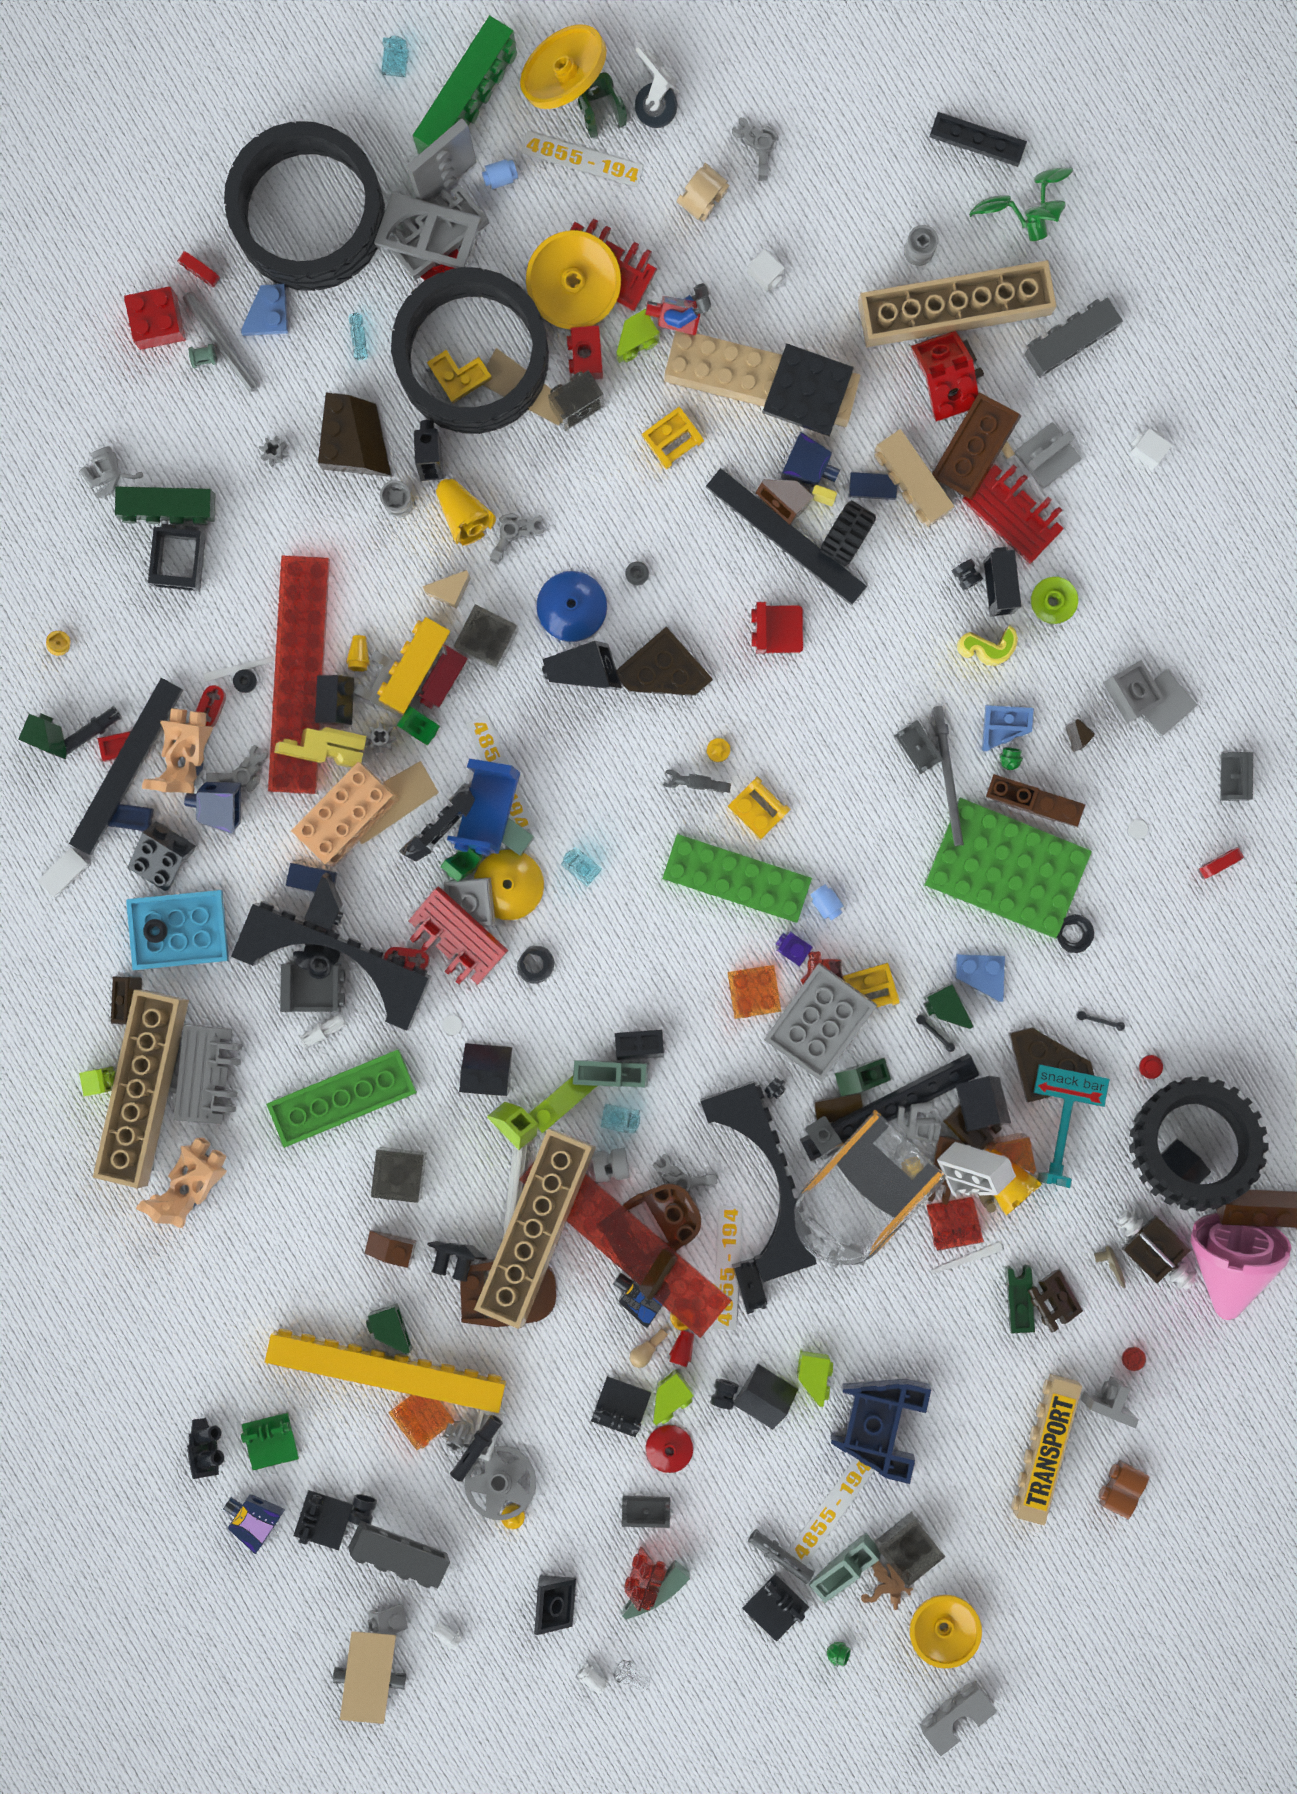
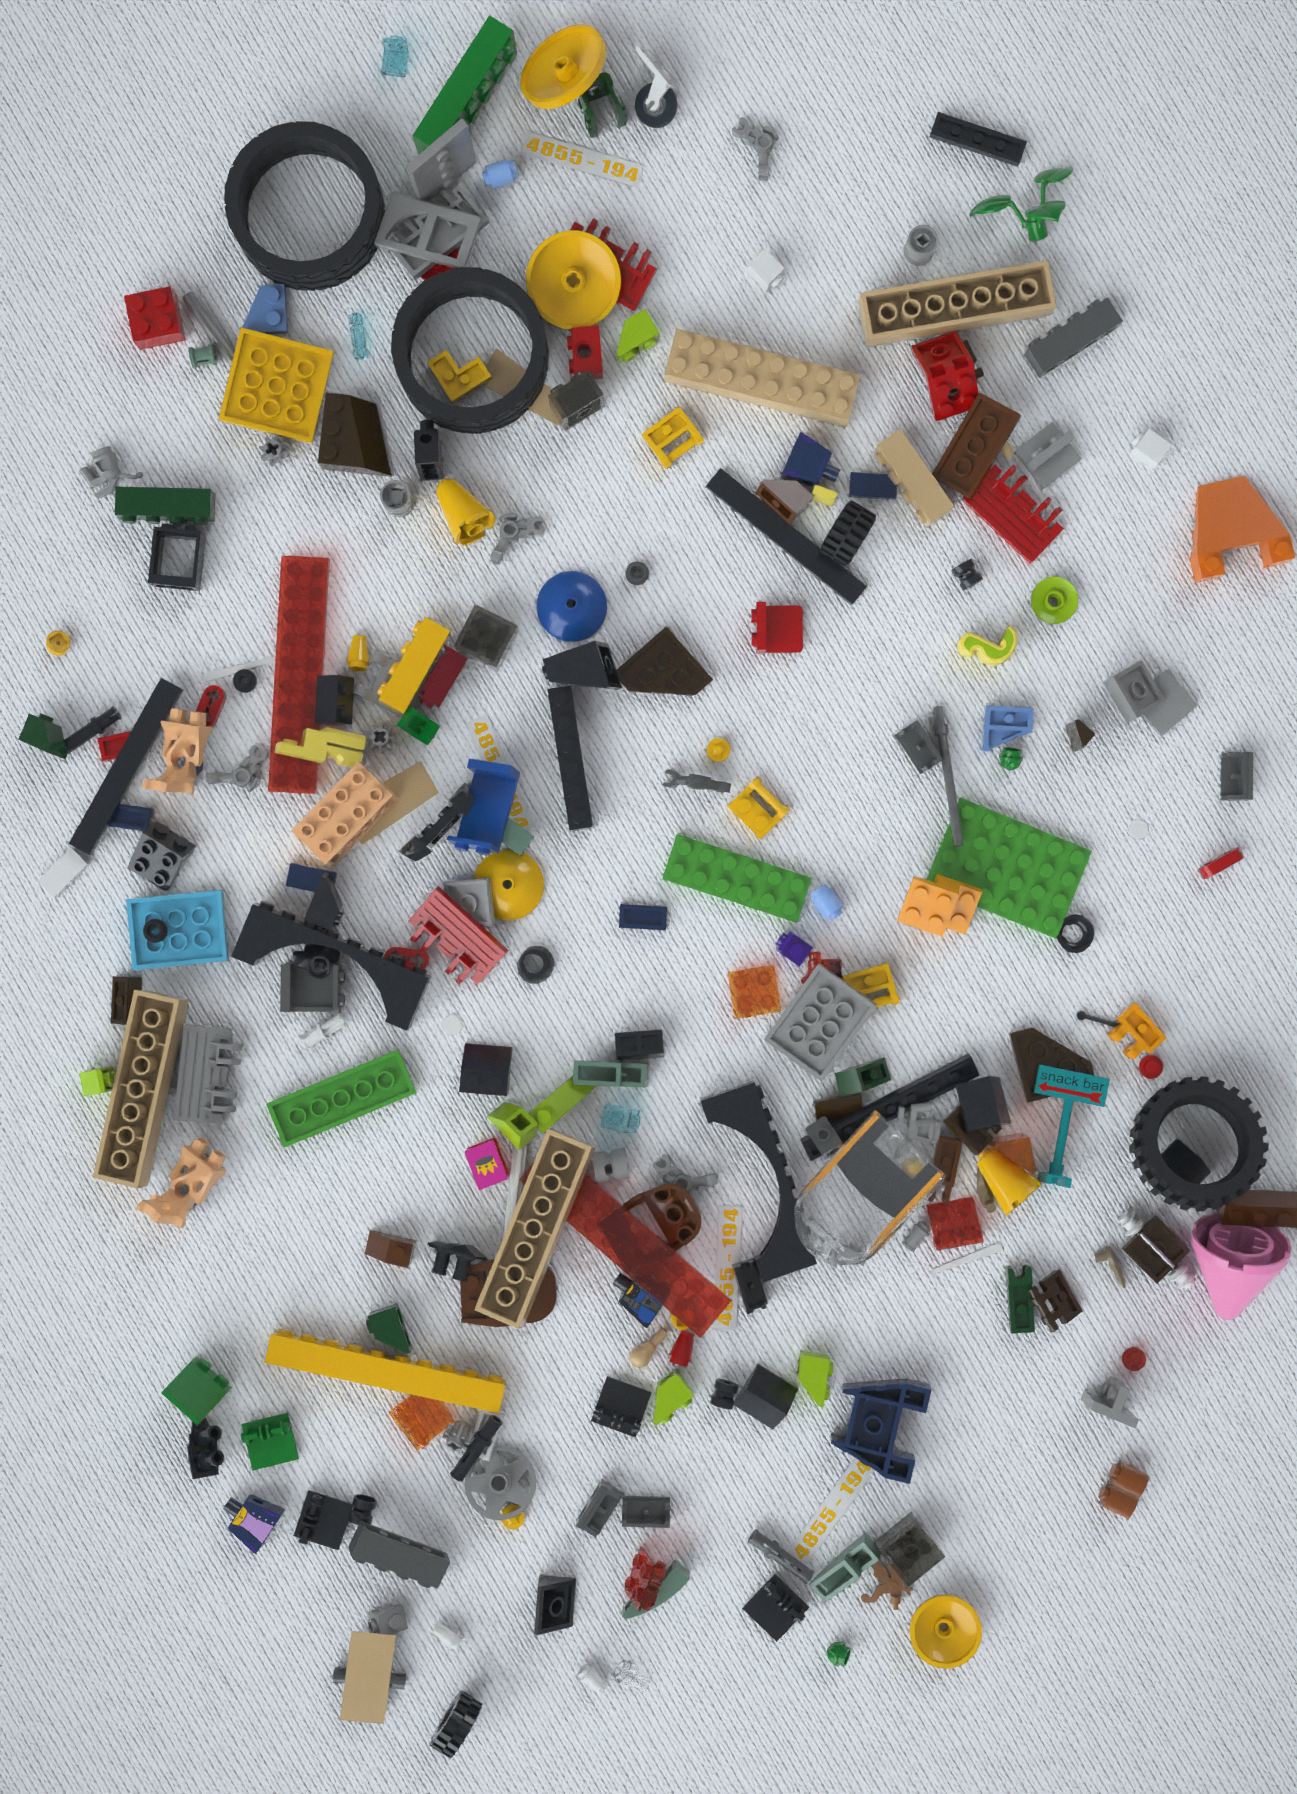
red beam [177,251,220,288] -> none
torso [184,782,241,834] -> none
clear smoke brick [371,1147,427,1203] -> none
tan slope [422,570,471,609] -> none
green bracket [440,849,482,882] -> none
clear light blue bracket [561,847,602,887] -> none
dark brown slope [639,1248,678,1300] -> none
torso [645,283,711,336] -> none
red dish [646,1425,693,1473] -> none
tan brick [676,163,730,221] -> none
black plate [762,343,854,437] -> none
black plate [764,1077,786,1099] -> none
black hinge [916,1015,955,1052] -> none
light grey arch [920,1681,997,1757] -> none
dark green slope [923,984,974,1029] -> none
white wedge [937,1142,1016,1196] -> none
medium blue wing [955,954,1005,1002] -> none
black window [983,547,1021,617] -> none
reddish brown slope [986,774,1086,828] -> none
brick [1011,1374,1082,1526] -> none
none -> green slope [161,1356,232,1426]
none -> yellow plate [219,327,334,445]
none -> black wheel [429,1690,483,1759]
none -> dark pink piece [465,1138,510,1190]
none -> black arch [547,685,594,832]
none -> dark grey hinge [576,1479,624,1537]
none -> dark blue tile [619,904,667,930]
none -> light orange bracket [897,874,982,937]
none -> light grey pin [902,1220,931,1252]
none -> light orange plate [1107,1002,1167,1060]
none -> orange wedge [1190,476,1295,583]

